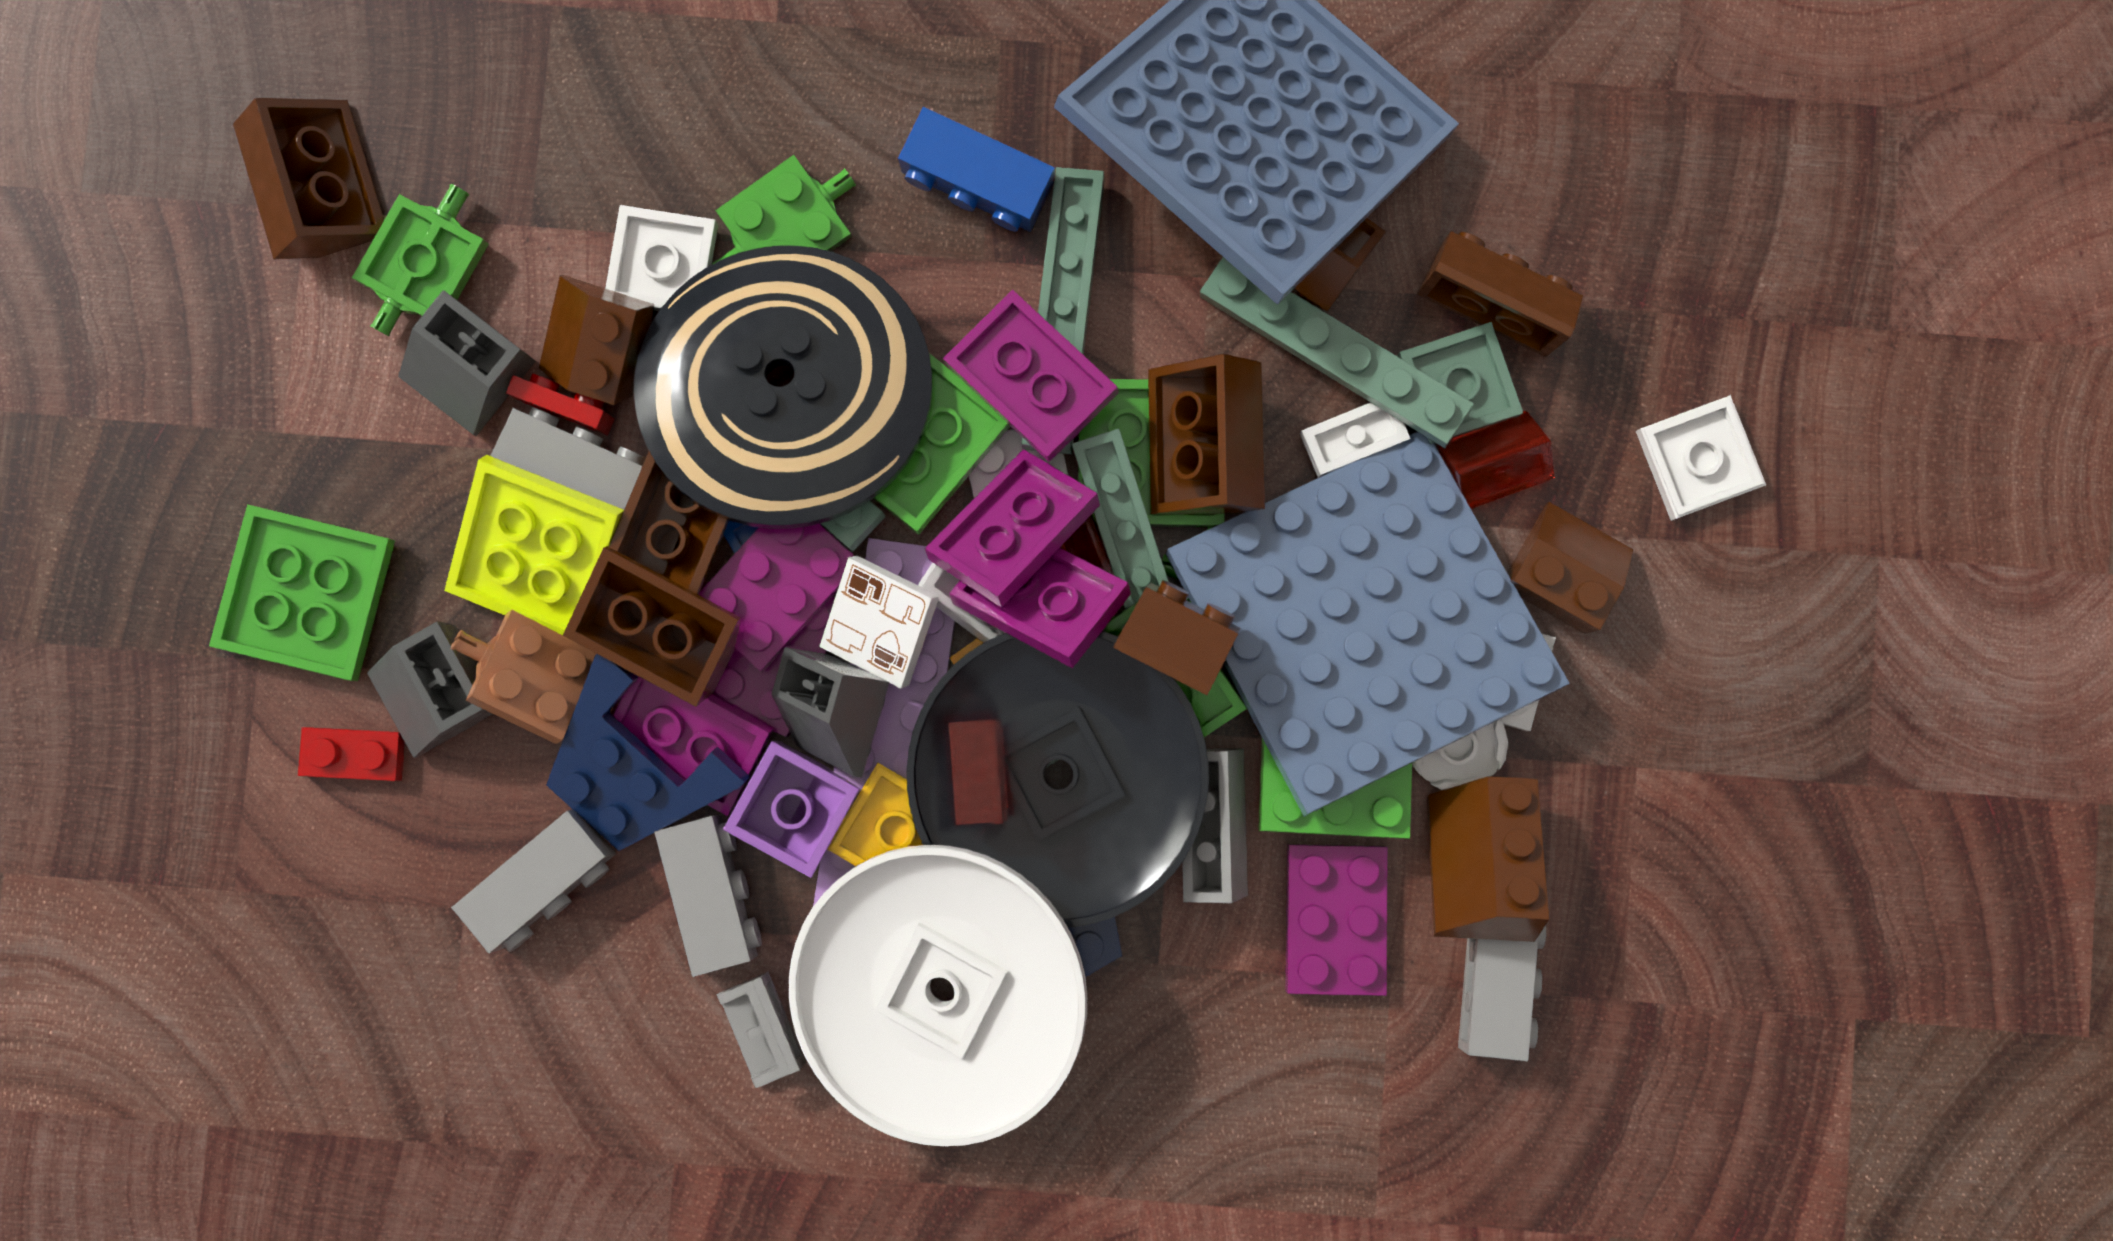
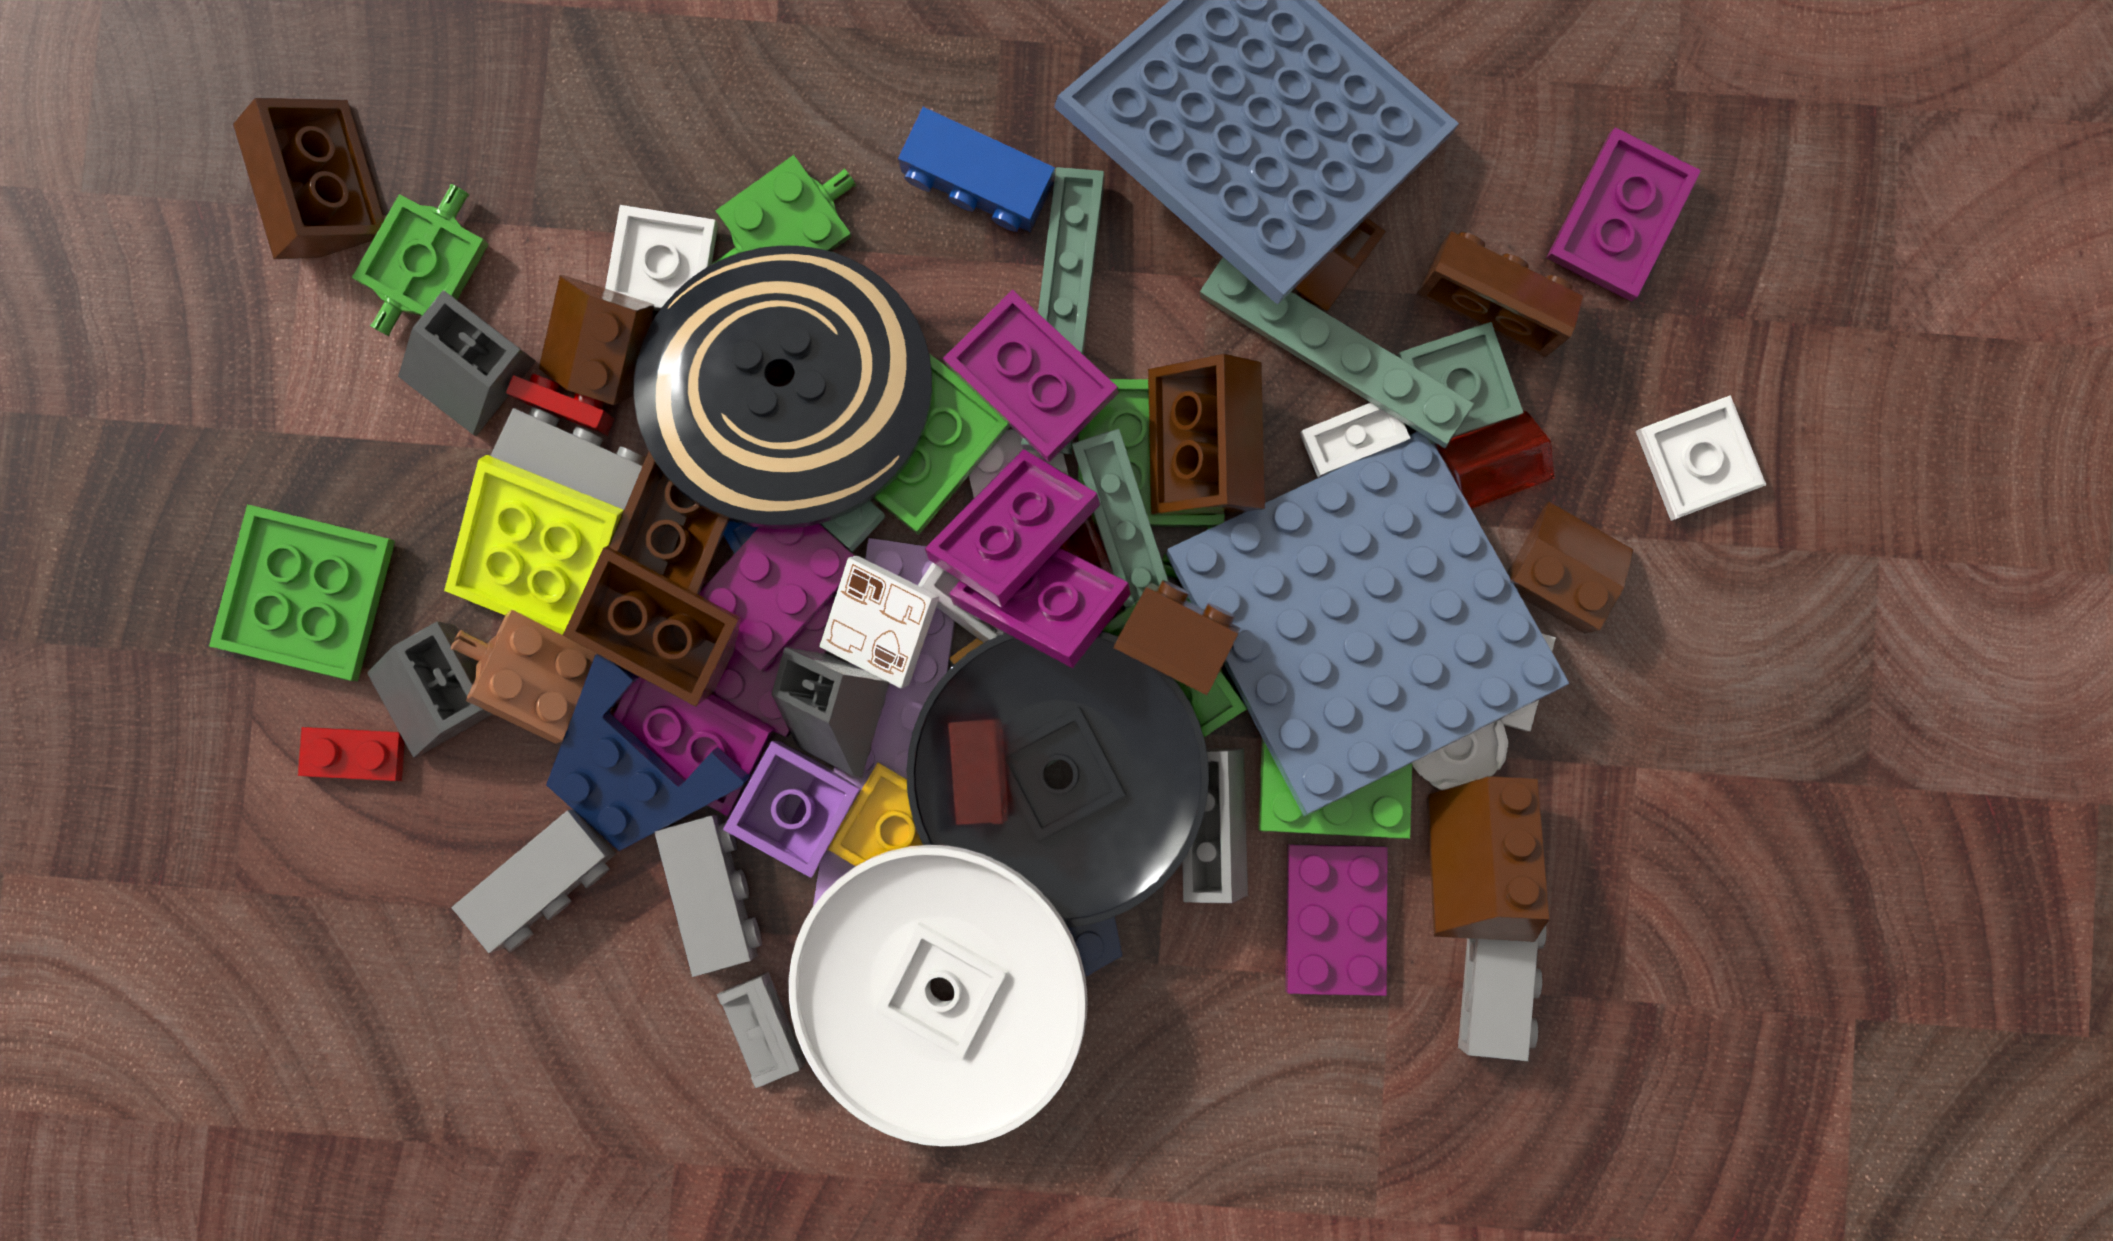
none -> magenta plate [1546,127,1701,302]

